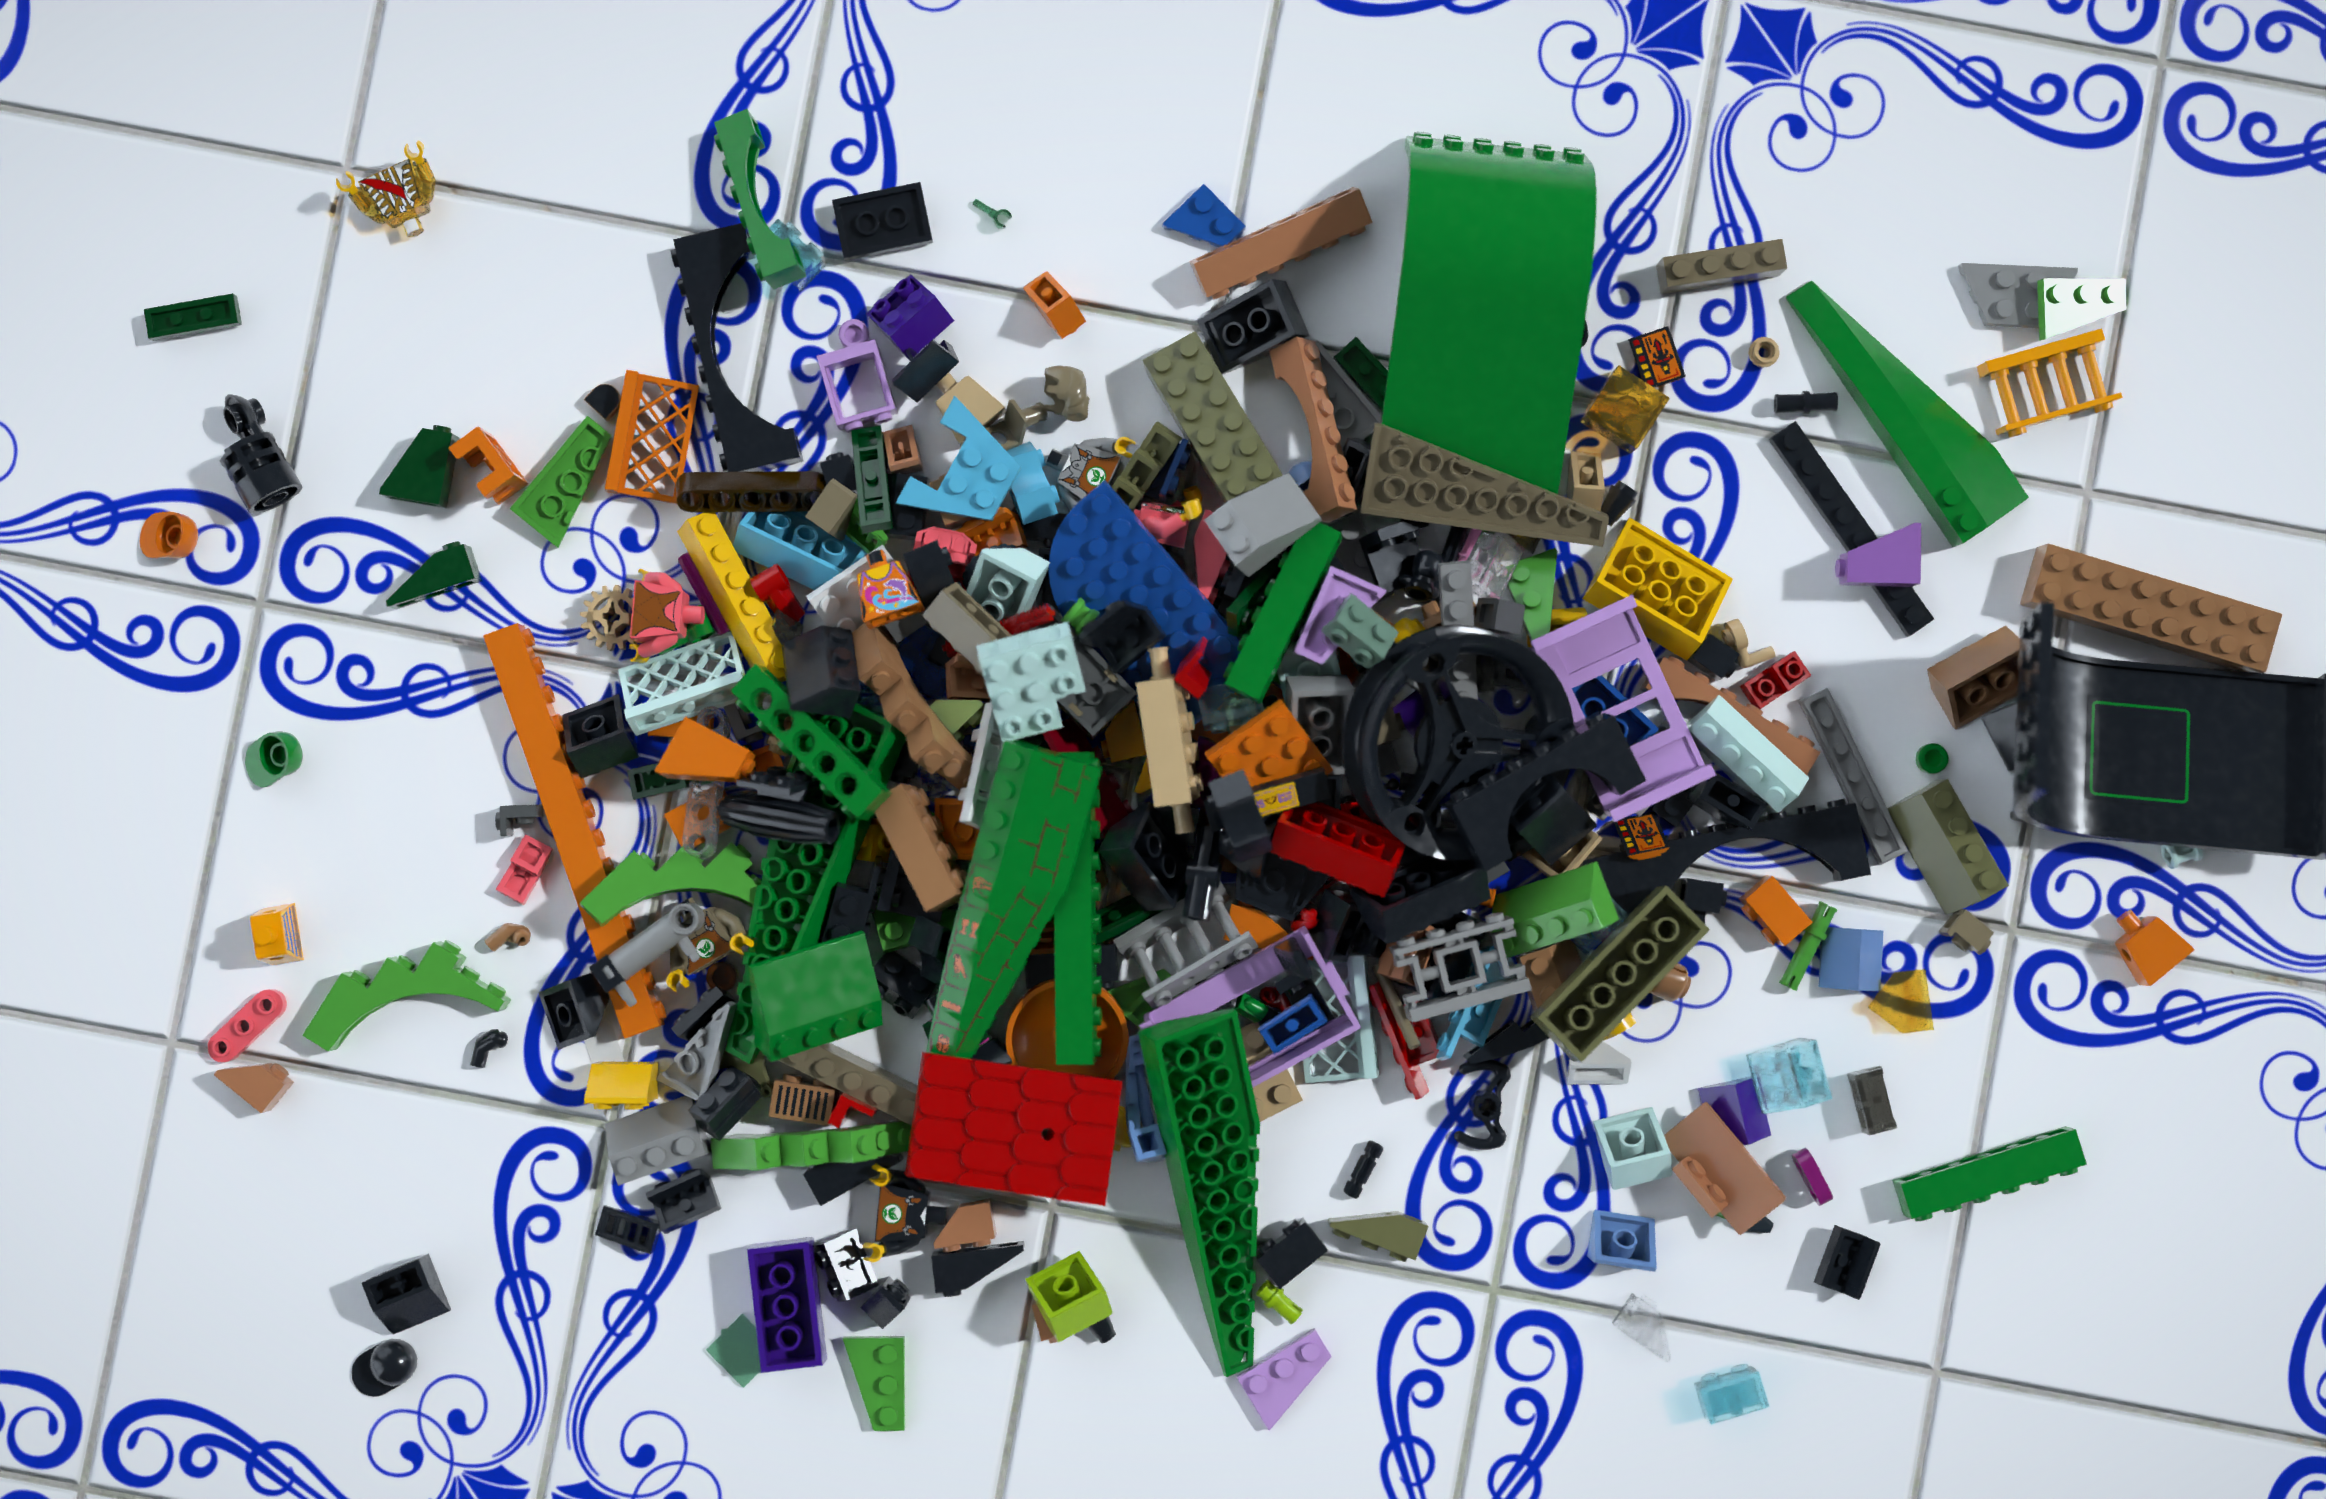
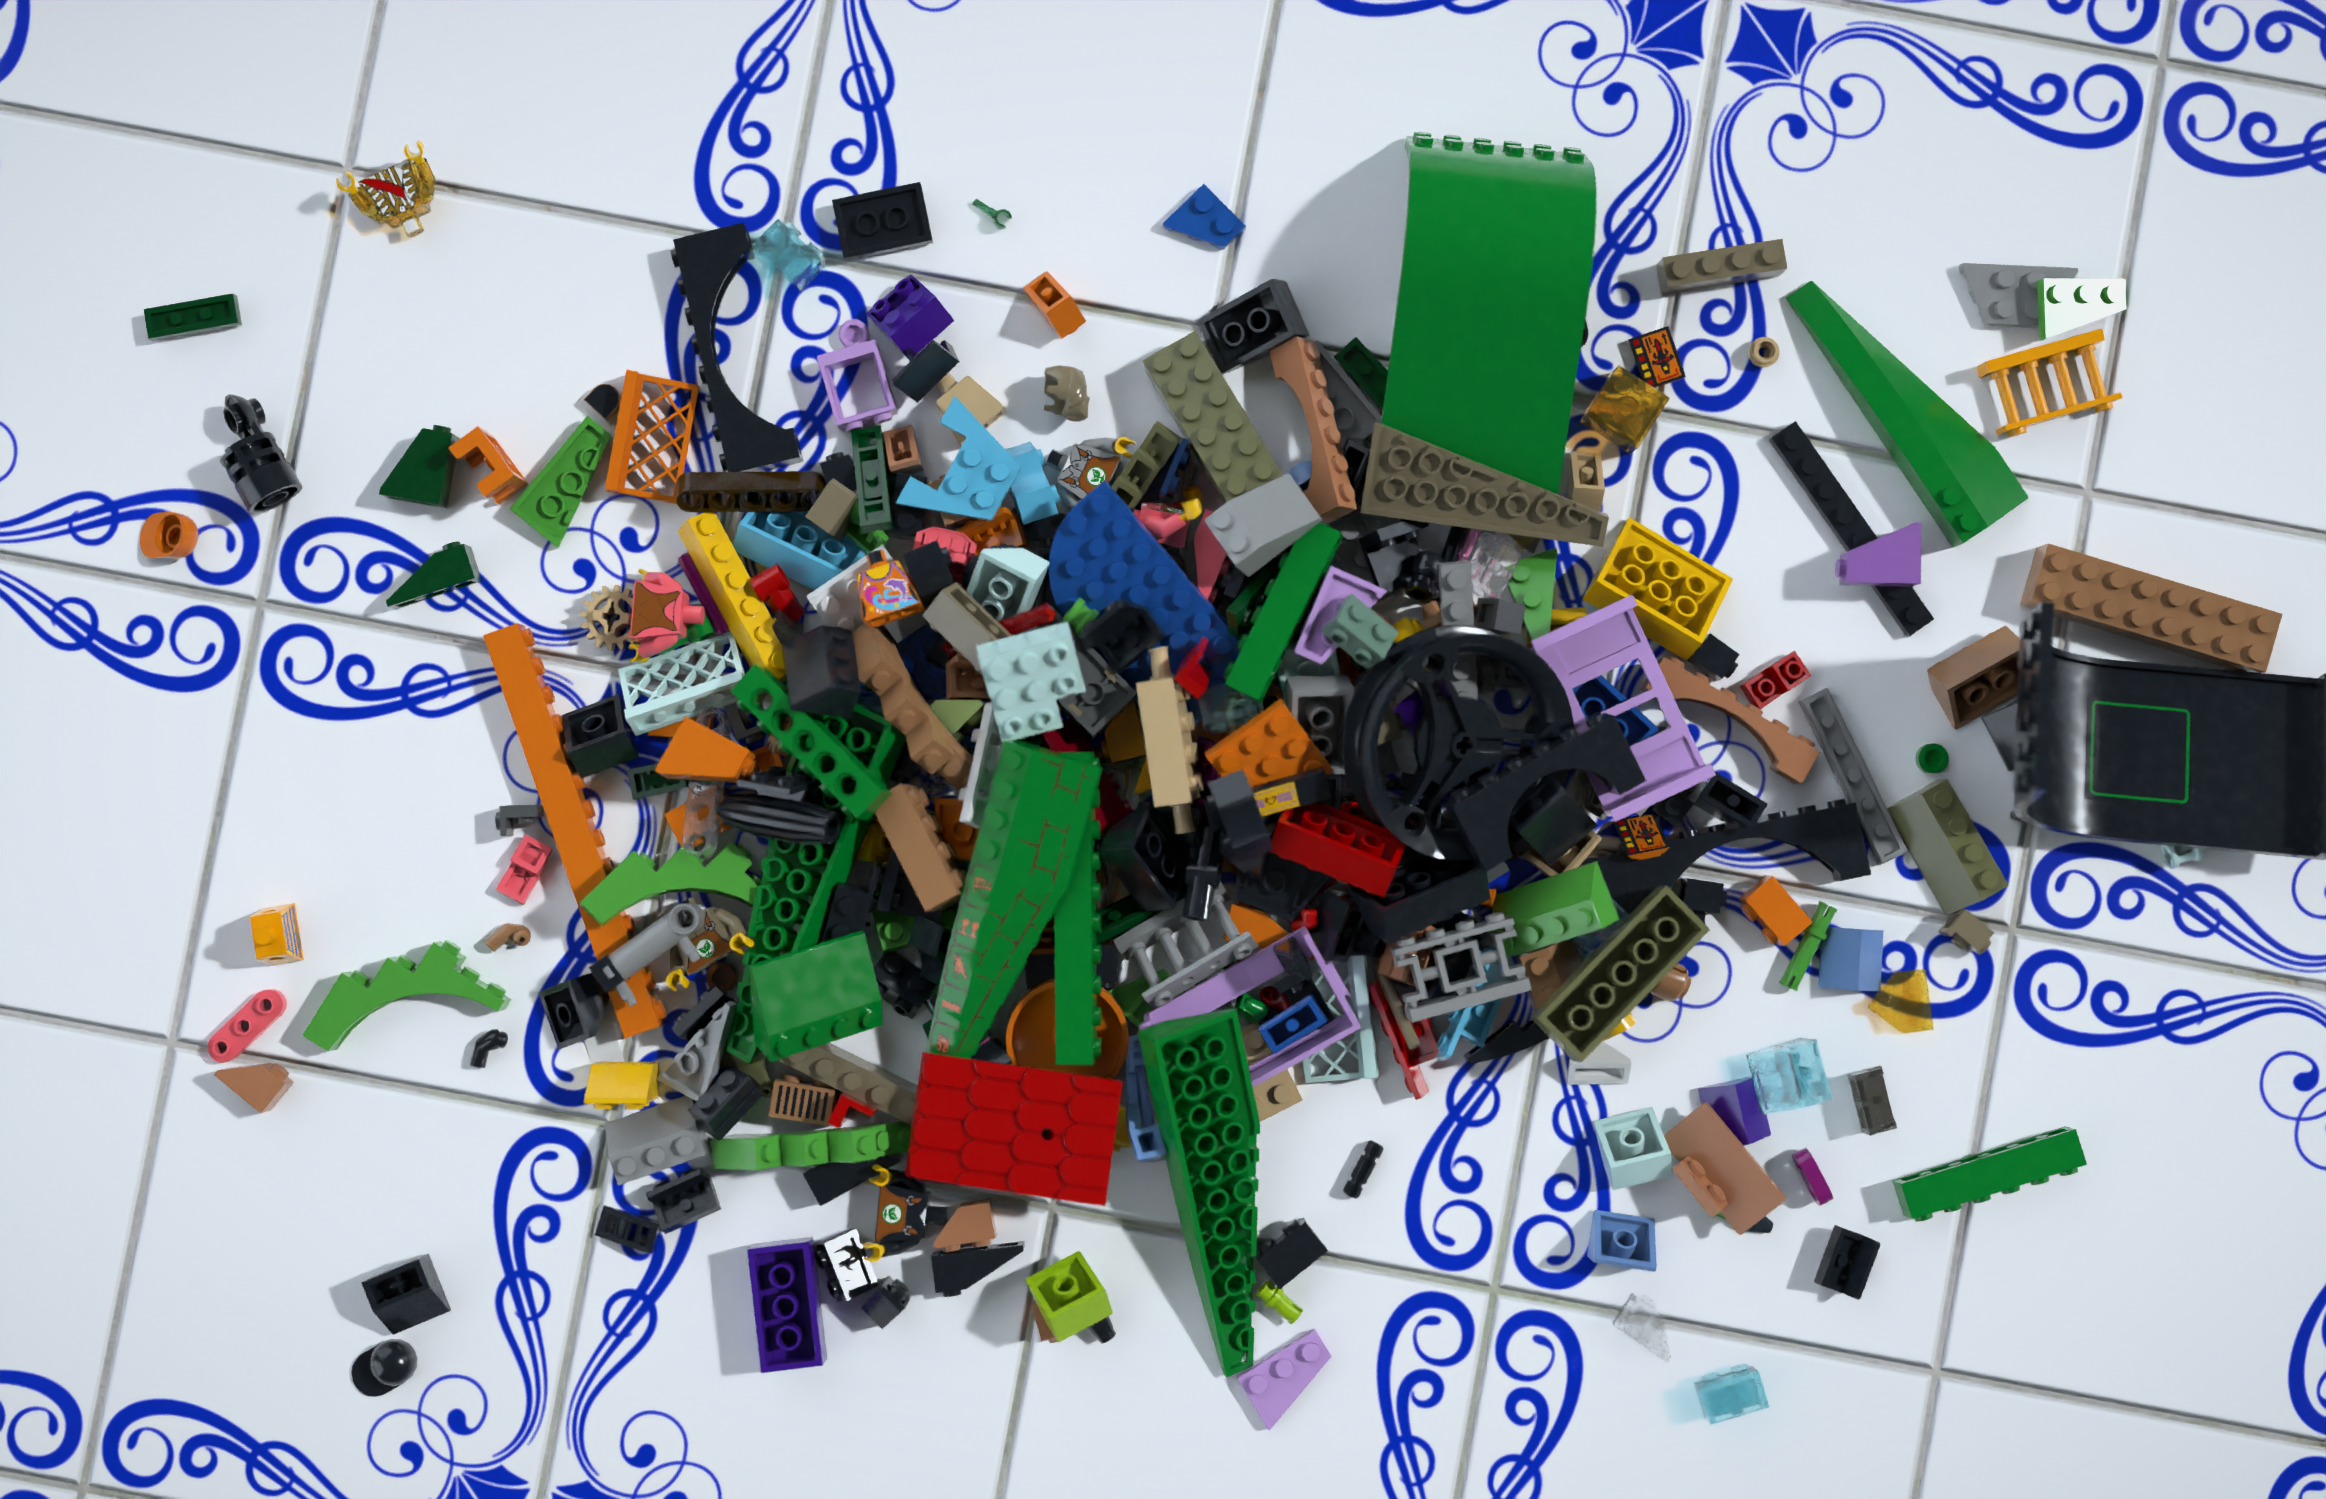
green cap [245,731,303,787] -> none
clear green piece [706,1313,761,1388] -> none
green arch [714,109,807,290] -> none
bright green wing [842,1336,906,1431] -> none
dark tan bracket [986,399,1048,451] -> none
nougat brick [1189,187,1373,299] -> none
olive slope [1327,1211,1429,1262] -> none
black piece [1454,1060,1511,1150] -> none
black cone [1601,480,1638,527] -> none
light aqua slope [1686,695,1809,813] -> none
tan plate [1721,618,1776,668] -> none
black pin [1774,391,1838,415] -> none
orange torso [2115,910,2195,987] -> none

